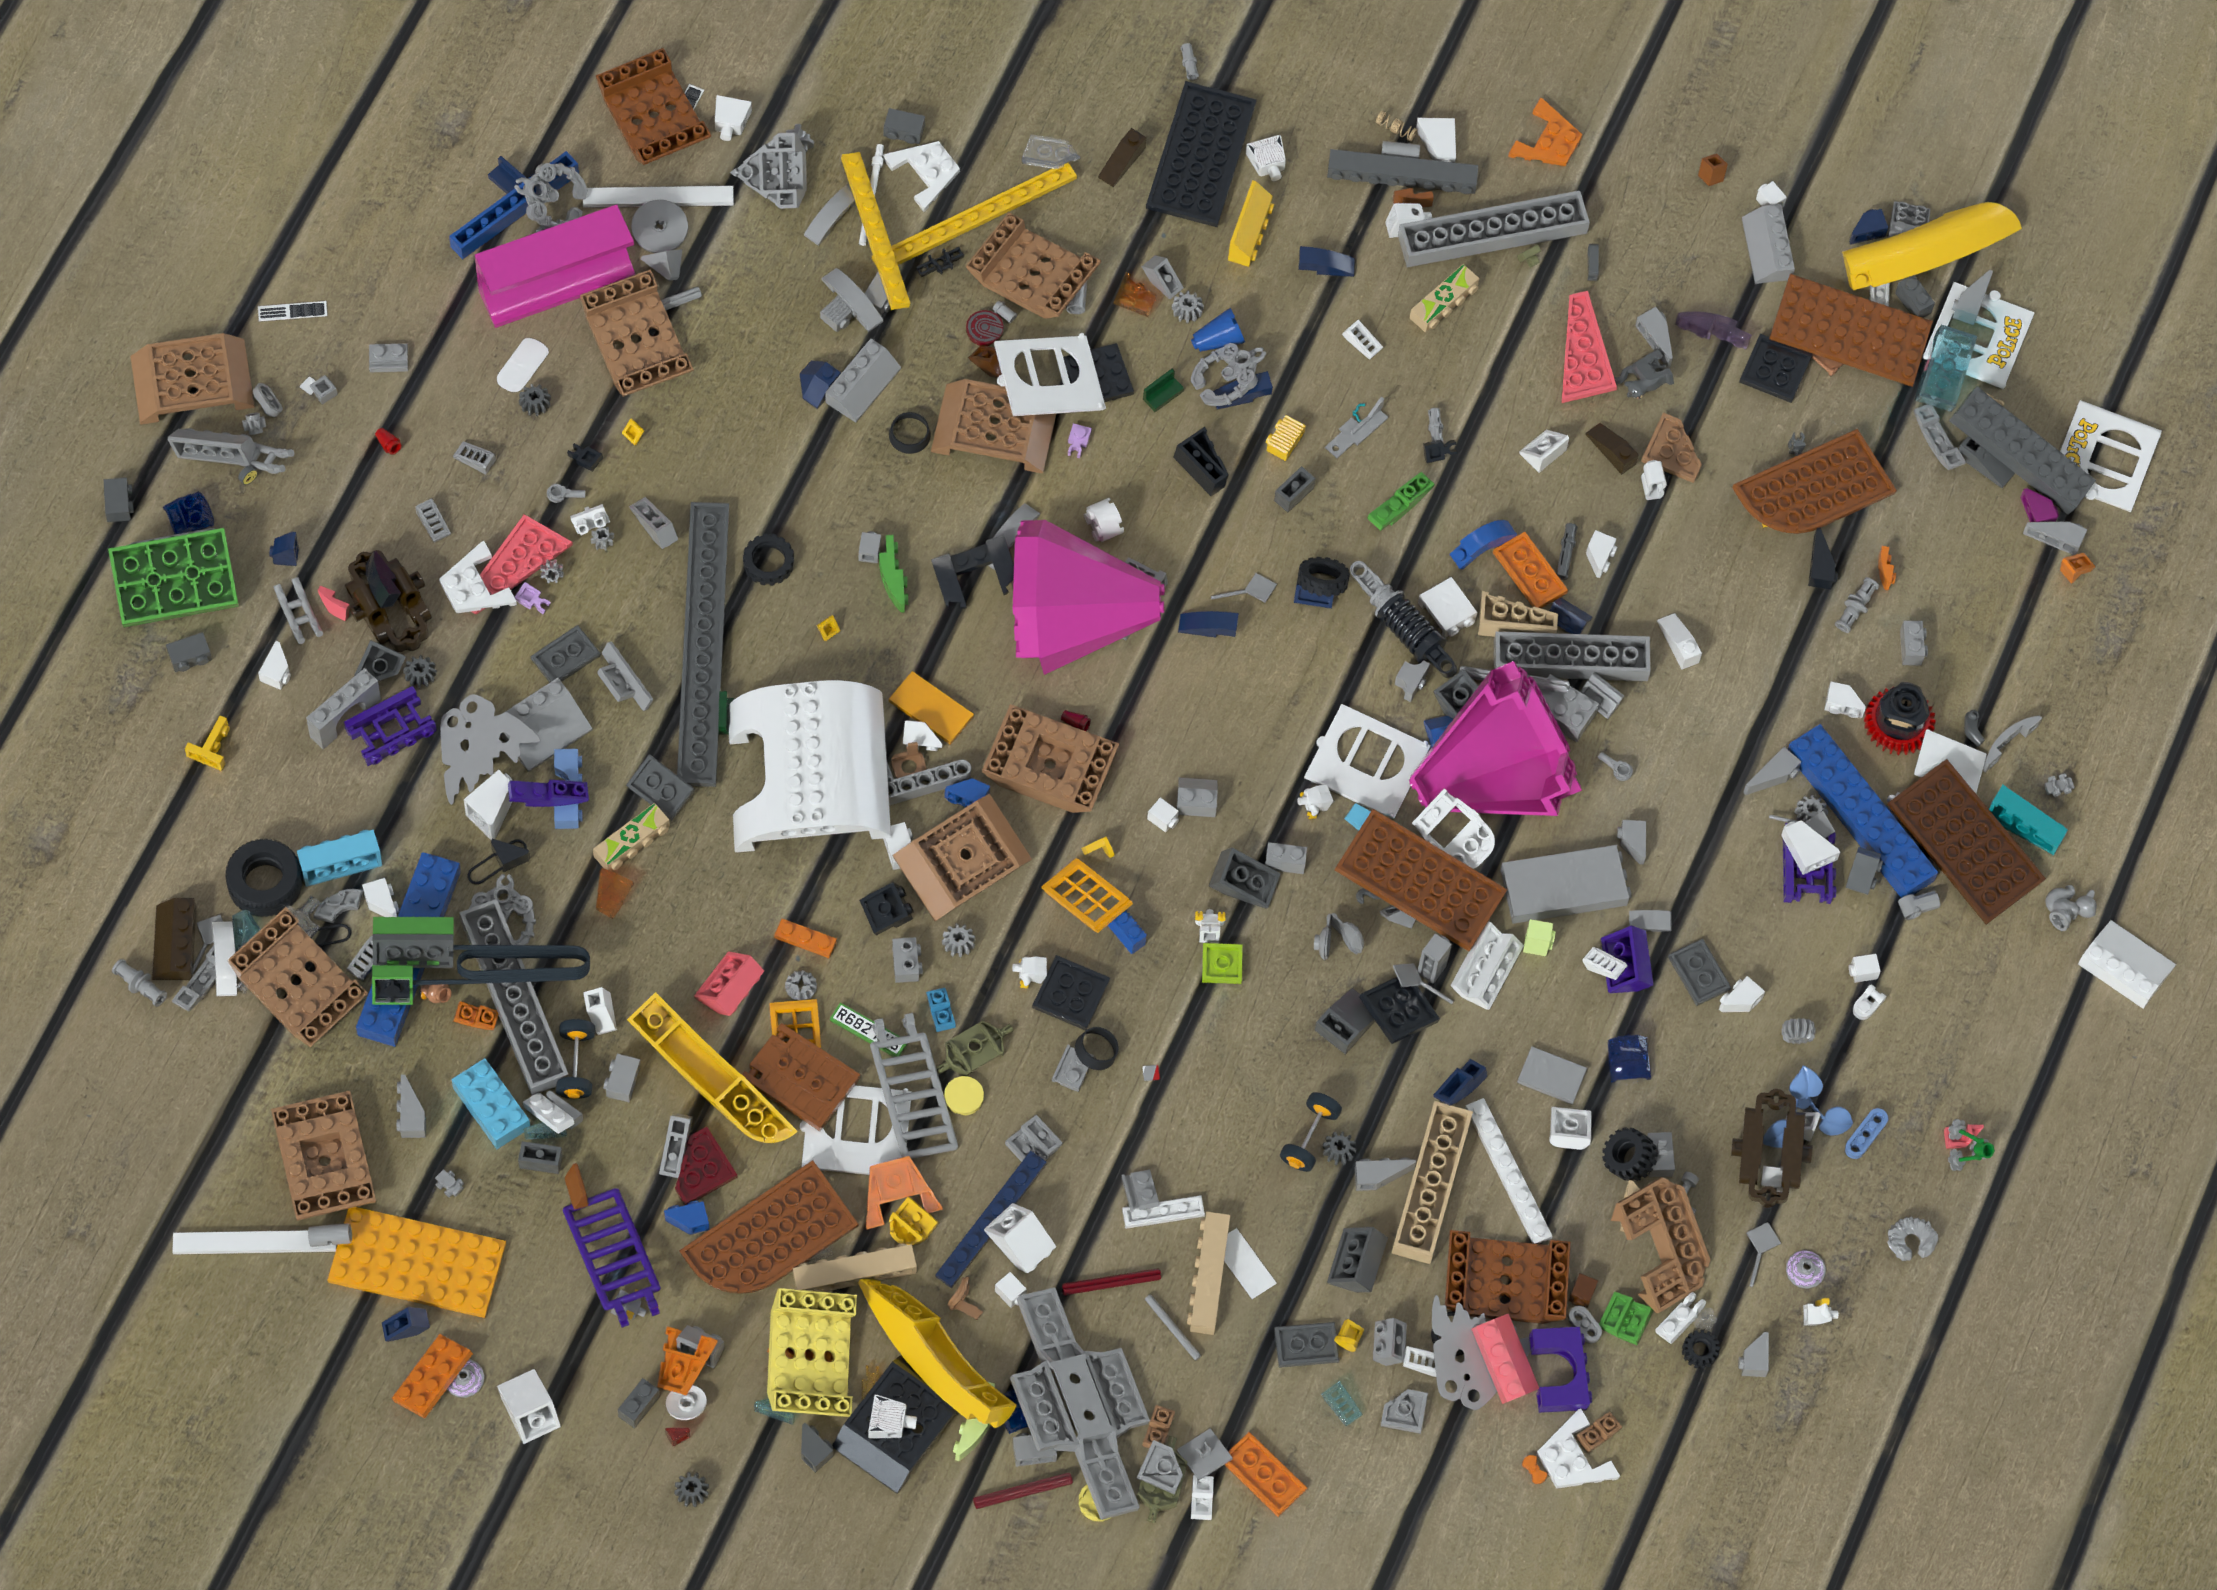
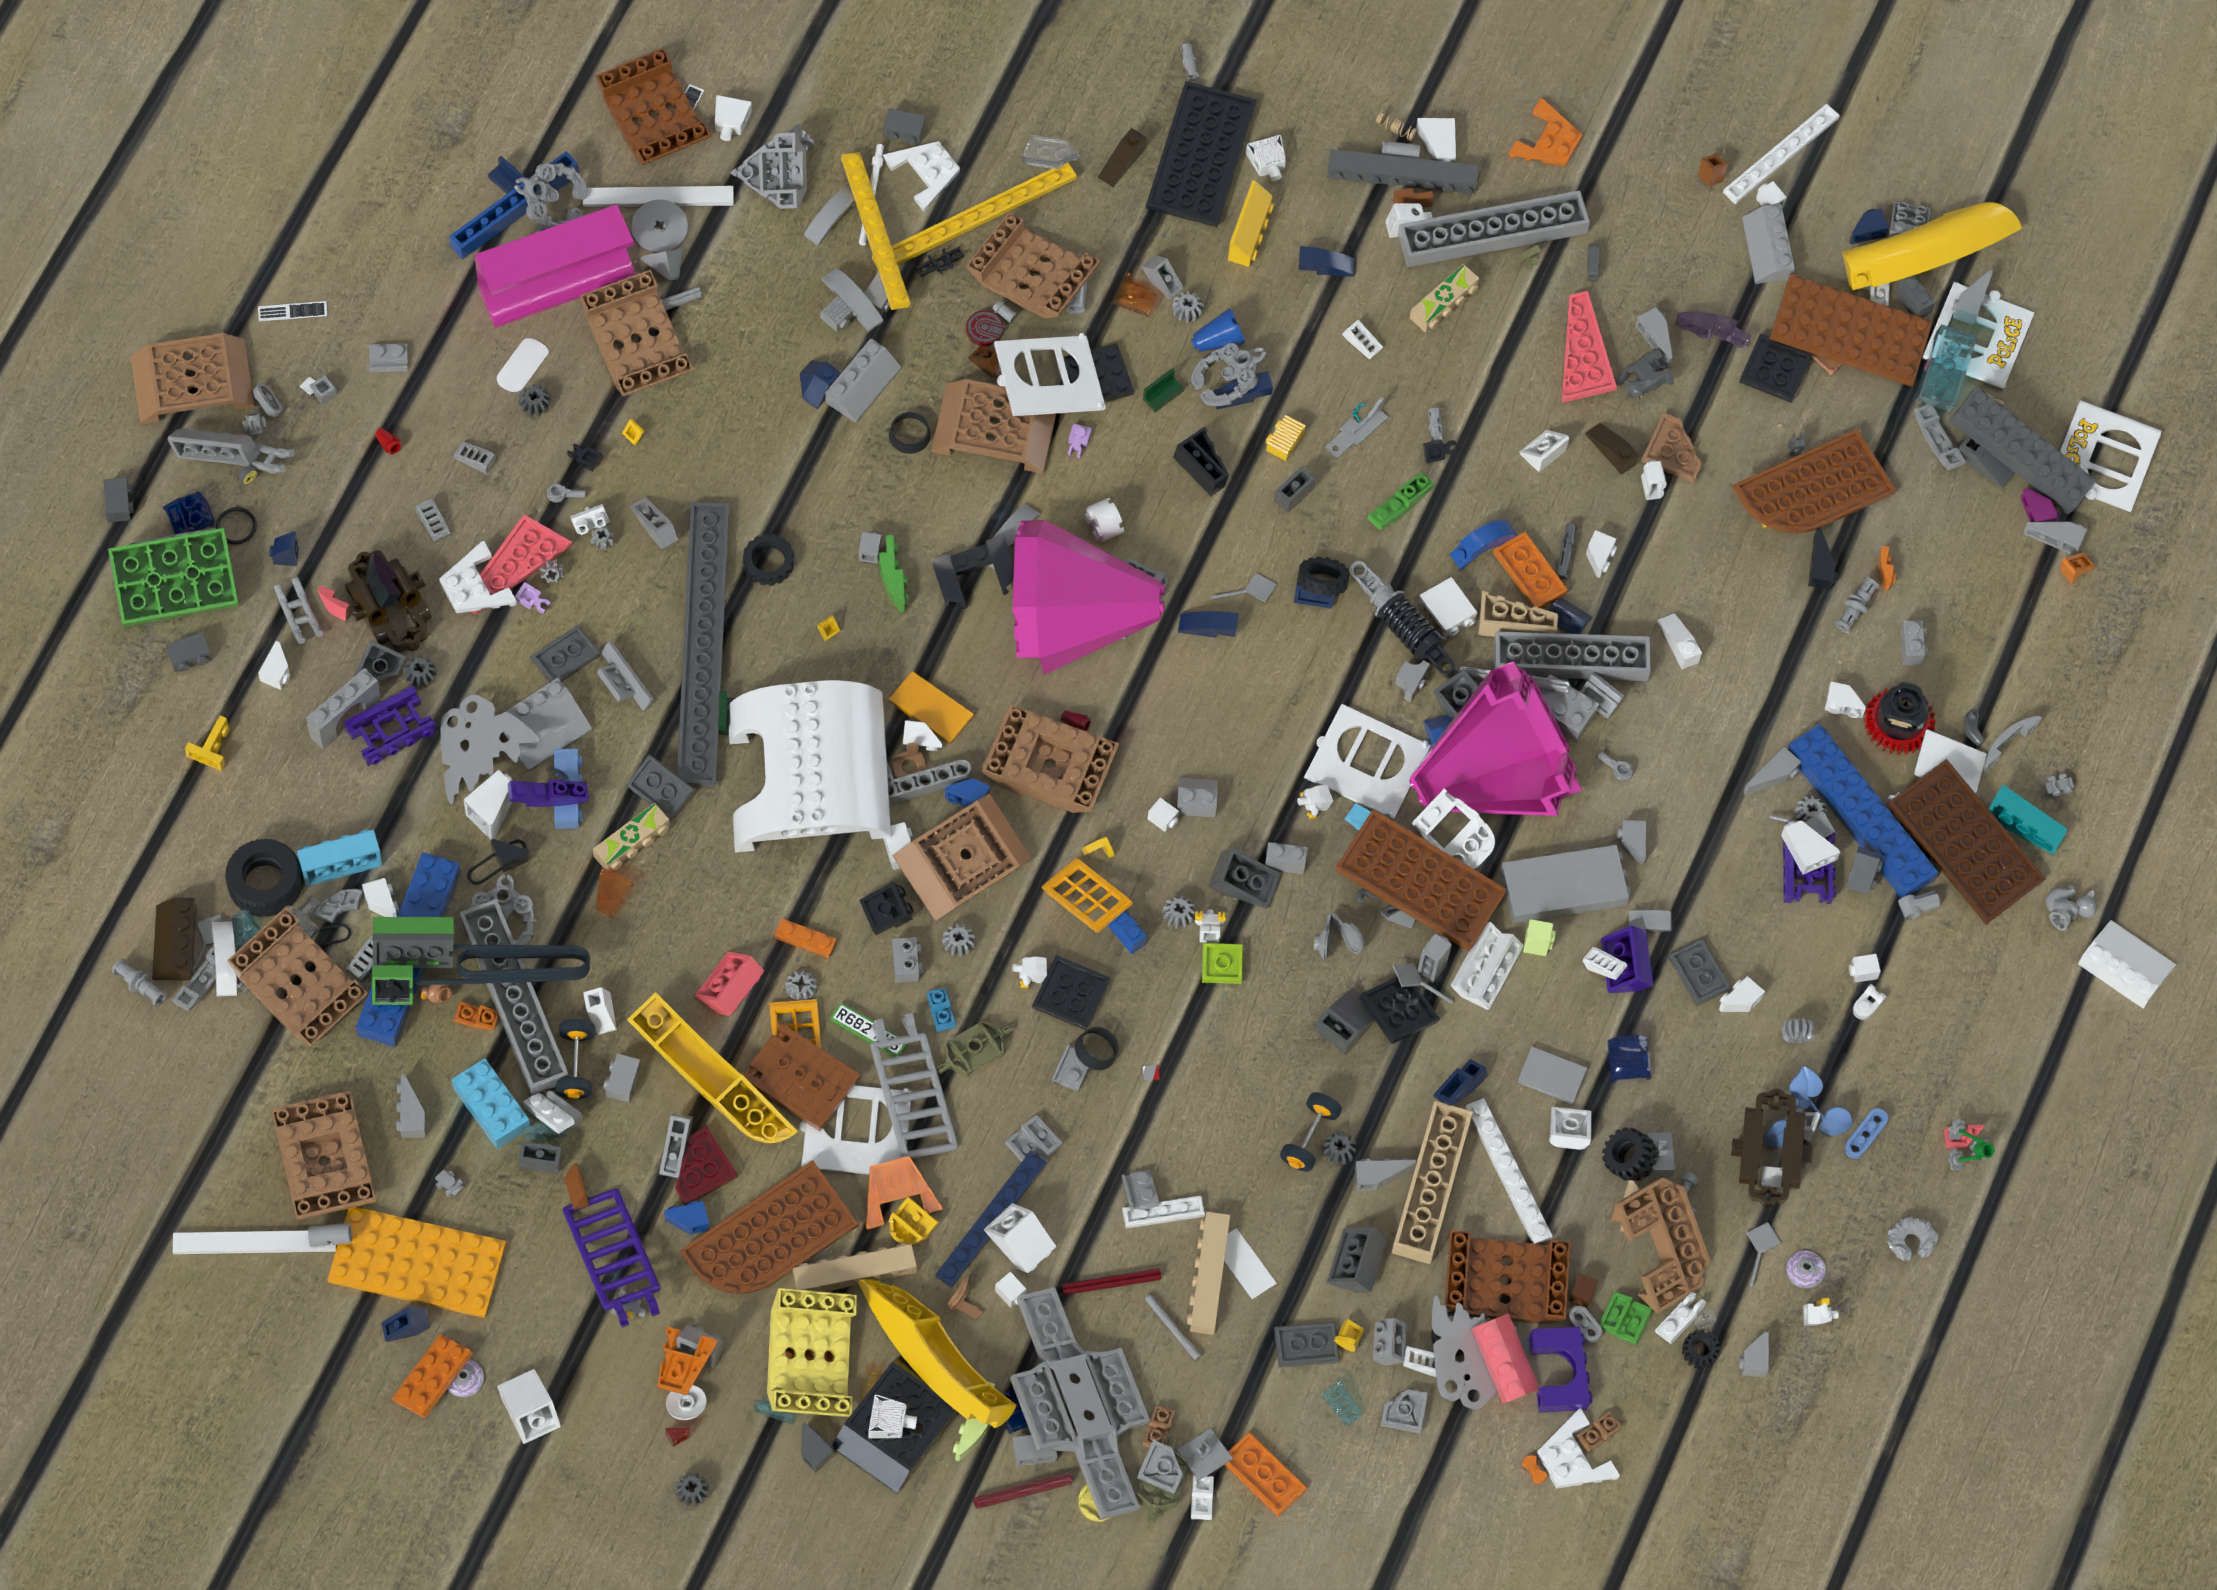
dark grey brick [618,1378,660,1428] -> none
light yellow tile [944,1076,984,1116] -> none
none -> black tyre [216,507,257,544]
none -> light grey gear [1162,895,1195,929]
none -> white tile [1723,104,1840,204]

